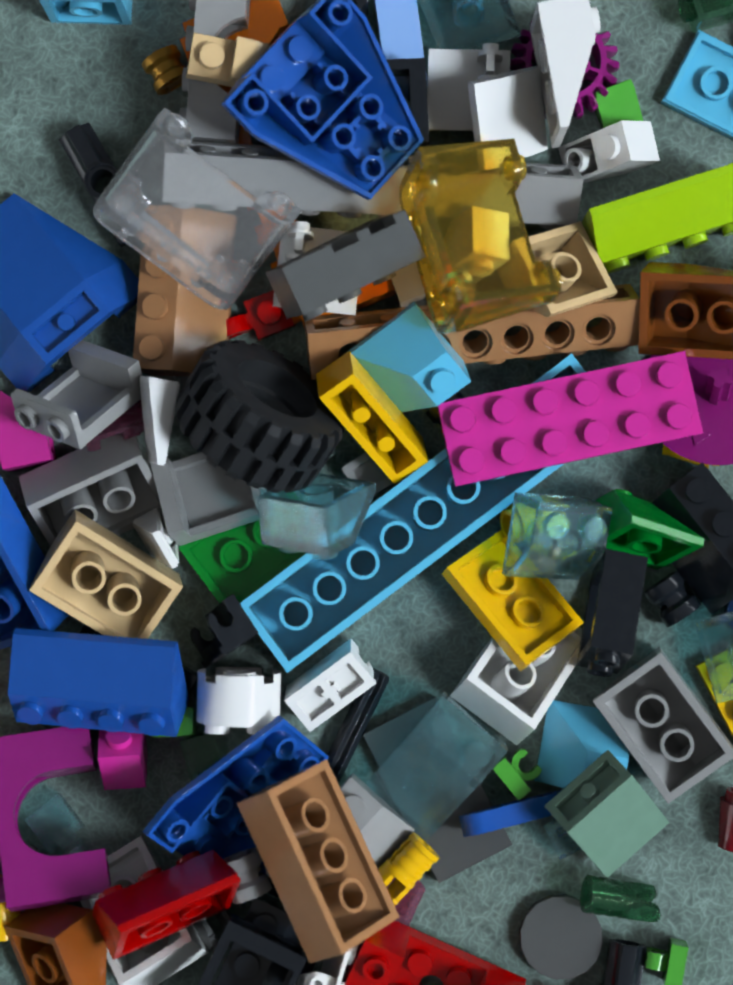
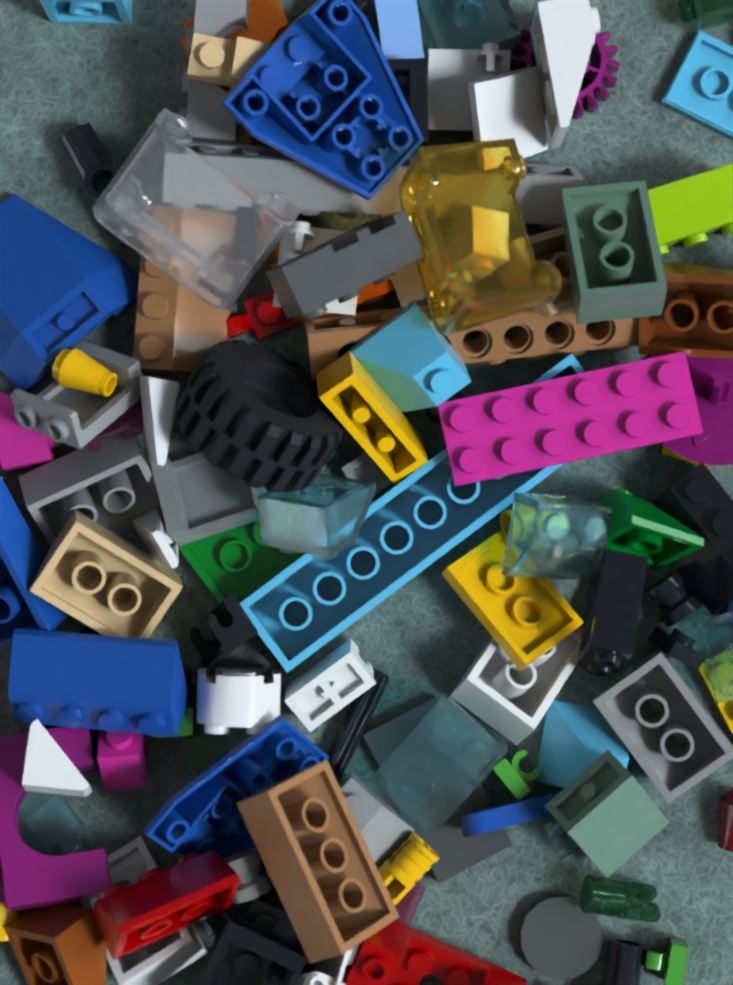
pearl gold wheel [141,45,188,95] -> none
white slope [558,120,660,183] -> none
bright green slope [594,79,643,129] -> none
none -> white slope [22,719,93,797]
none -> yellow cone [52,348,118,397]
none -> sand green slope [561,180,667,324]
none -> black plate [647,626,706,671]

